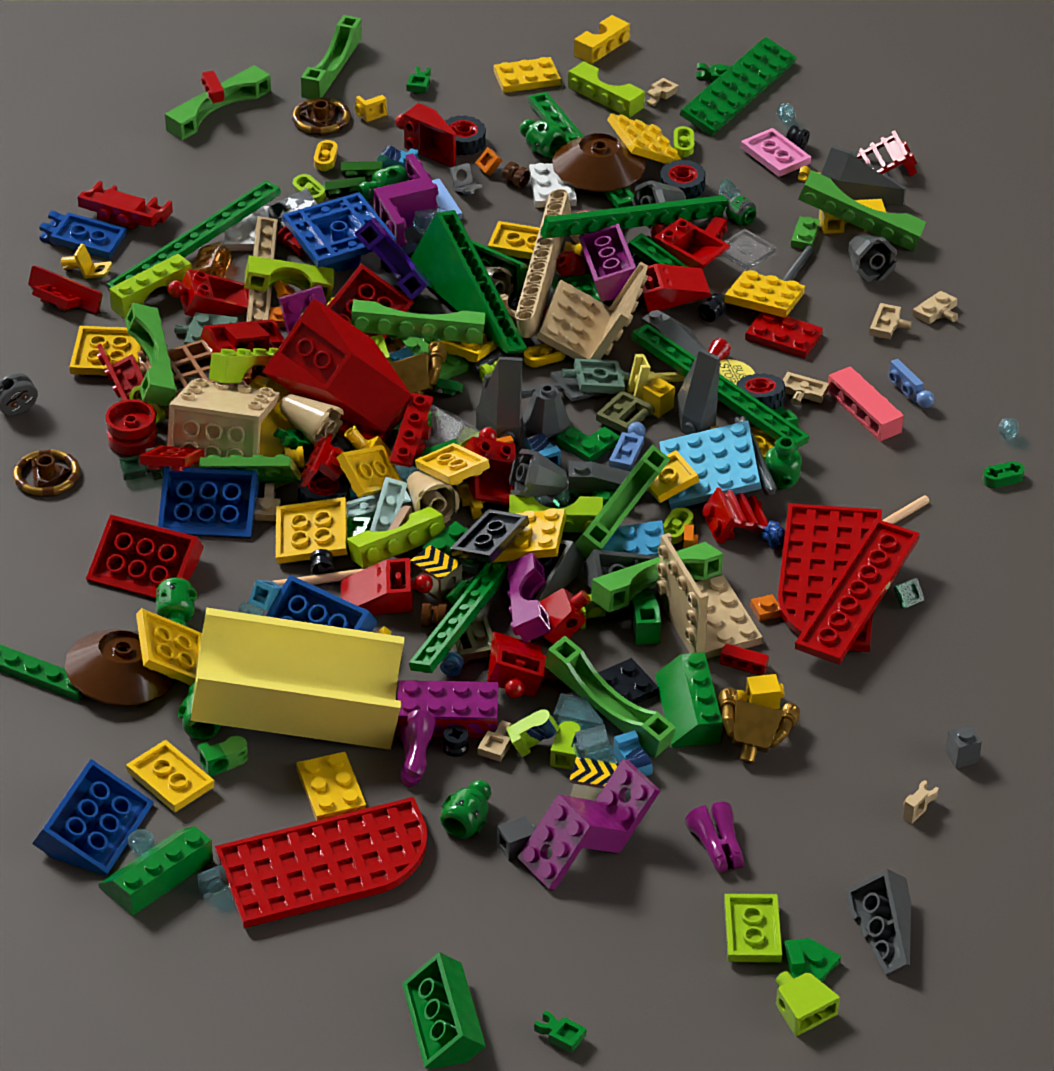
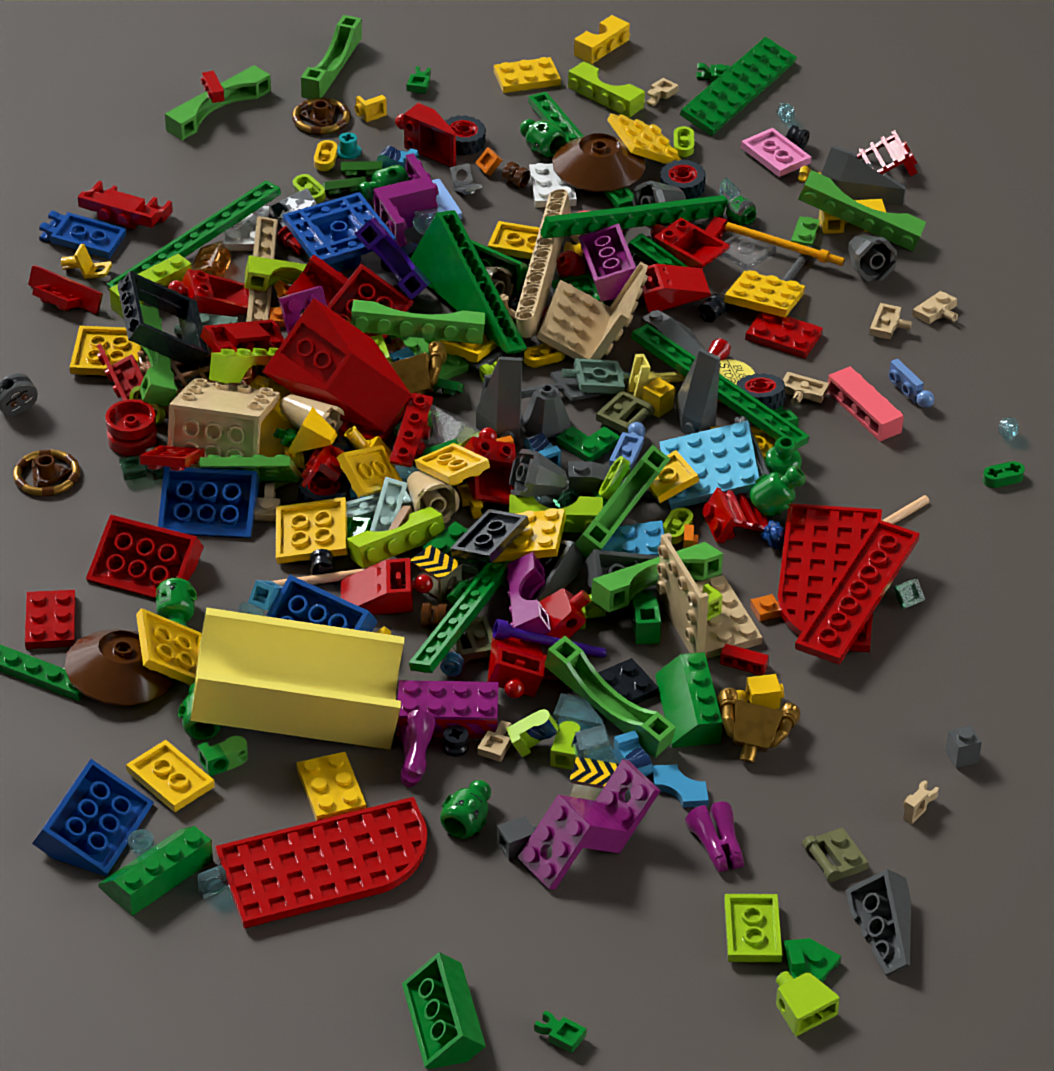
none -> red plate [25,589,76,649]
none -> black window [118,271,209,370]
none -> red bracket [286,255,348,310]
none -> yellow slope [288,406,337,454]
none -> teal piece [337,132,361,159]
none -> dark purple piece [493,619,607,658]
none -> lime plate [599,456,631,500]
none -> dark azure tile [652,764,709,808]
none -> lime bracket [703,583,723,621]
none -> light orange bar [725,222,845,266]
none -> green piece [750,466,806,518]
none -> olive plate [802,827,868,882]

